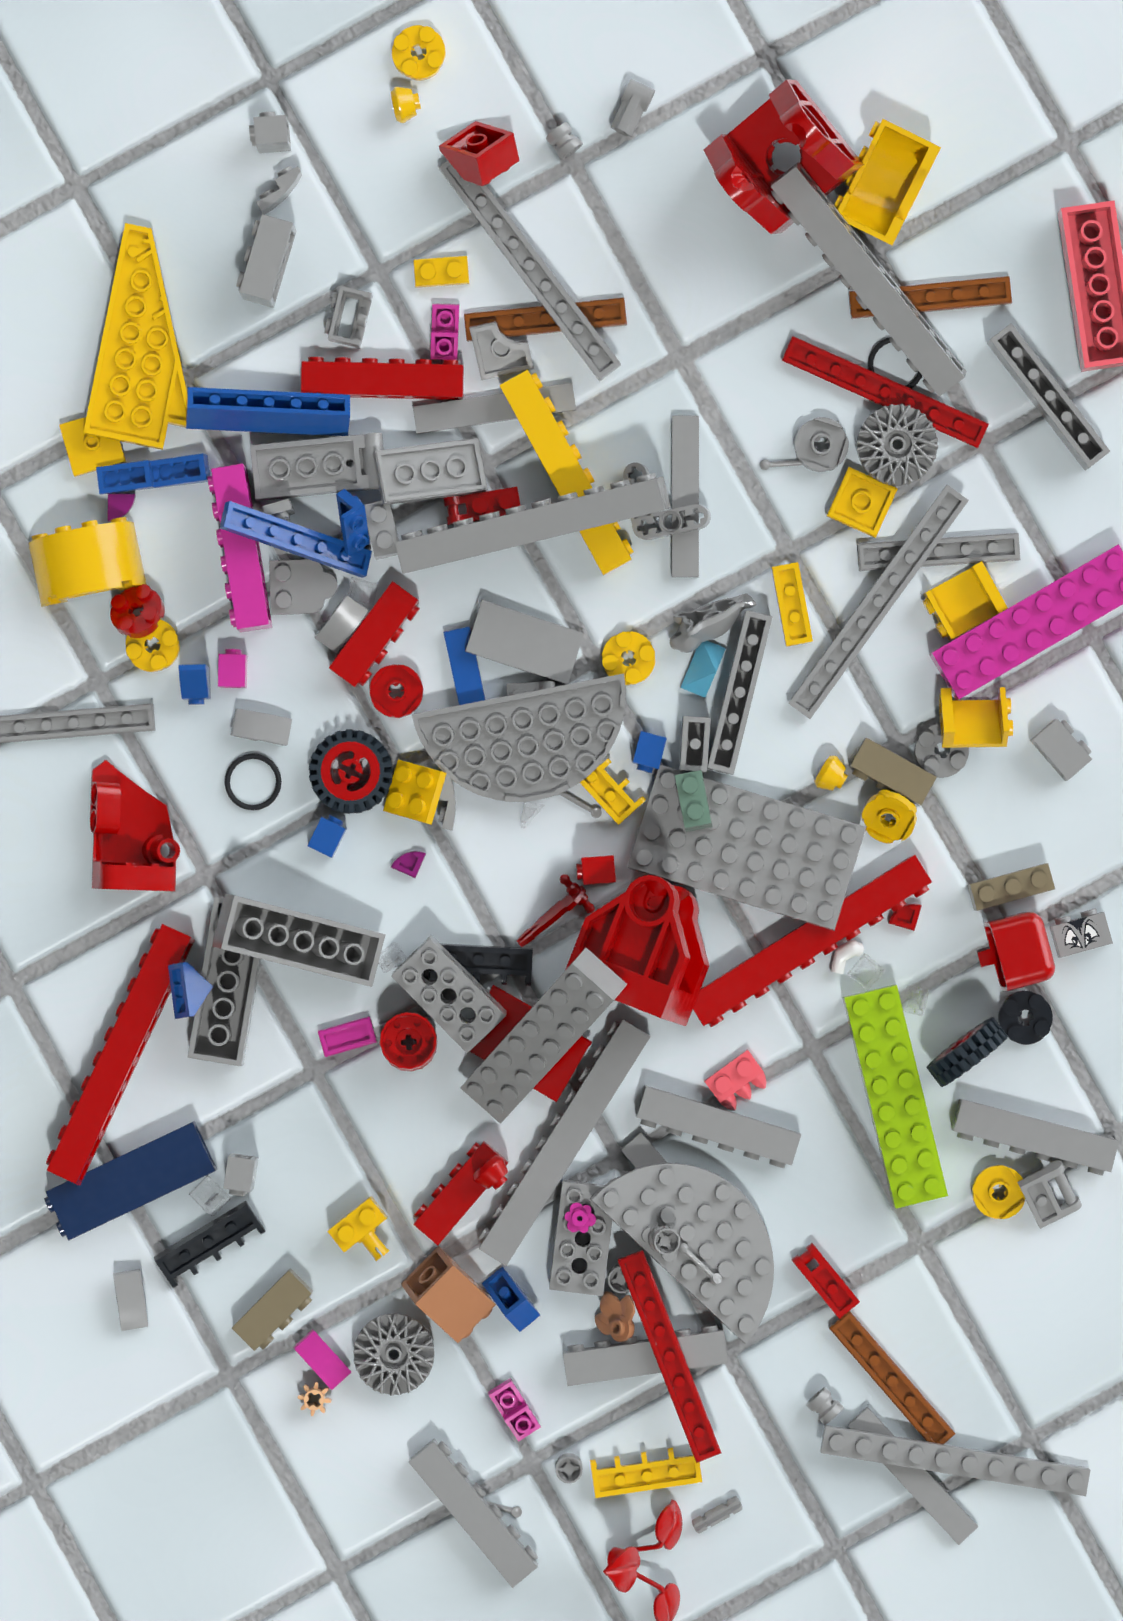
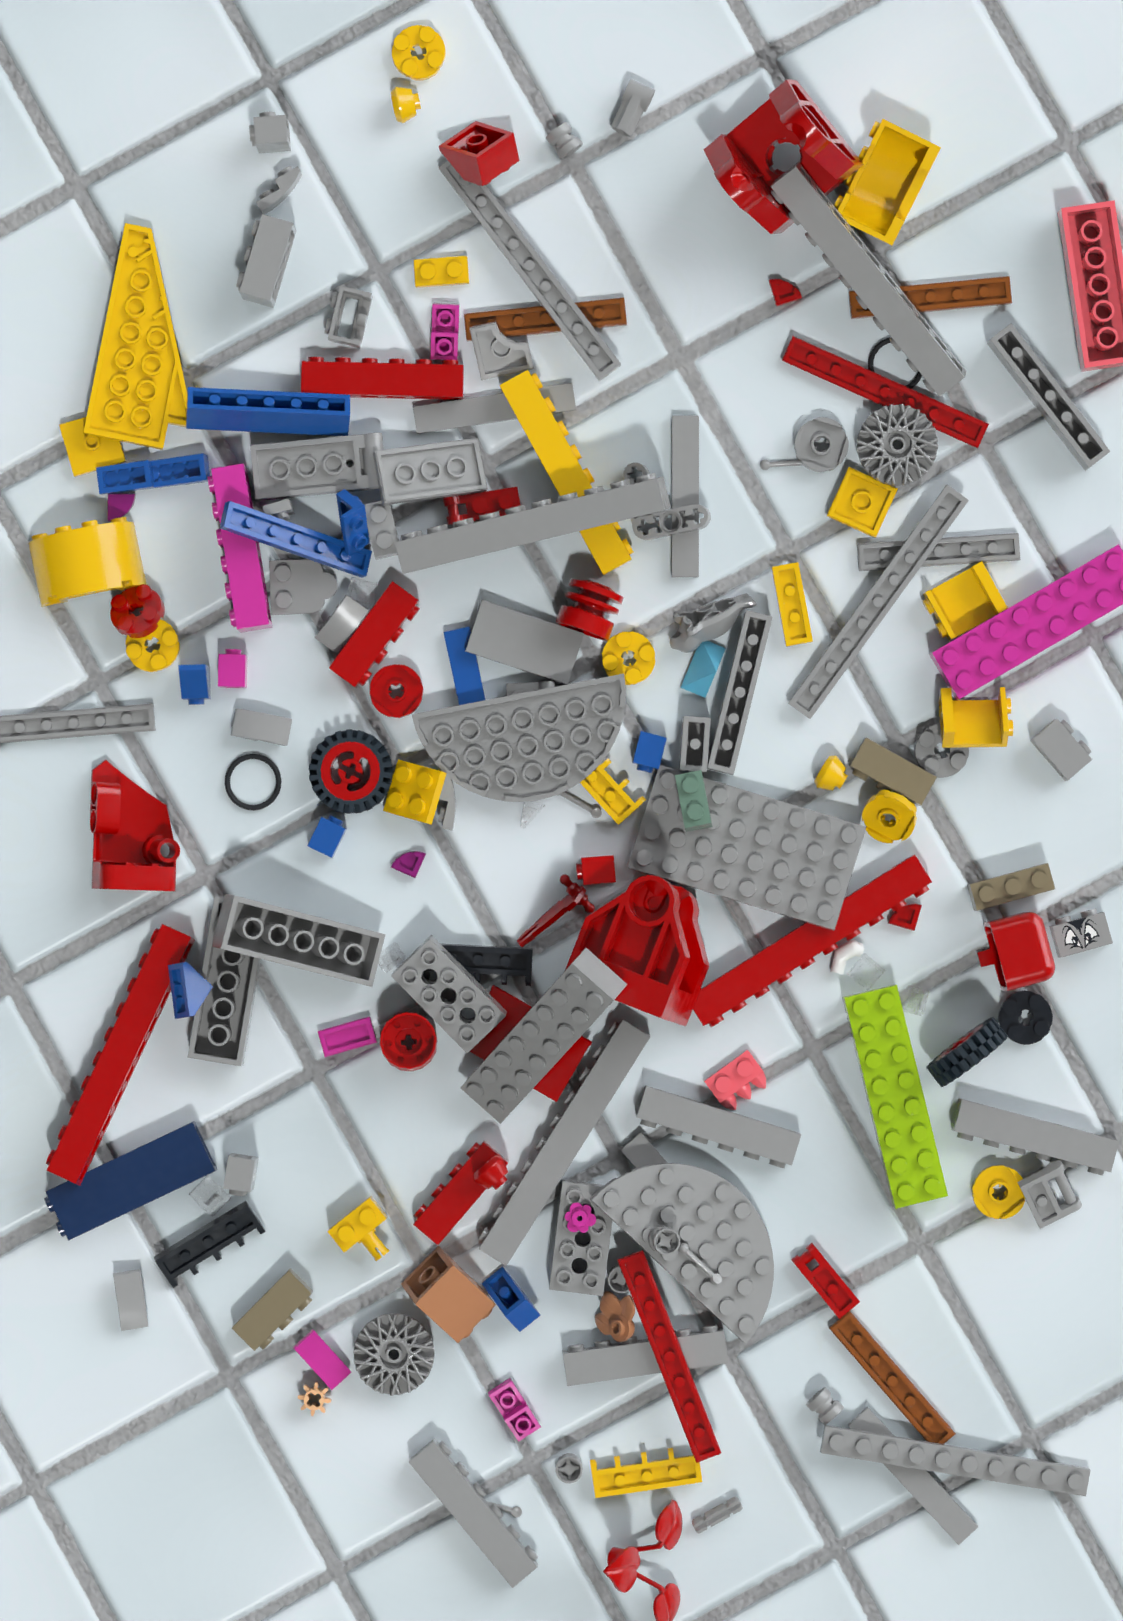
none -> red wheel [556,579,624,641]
none -> red tile [768,279,802,307]

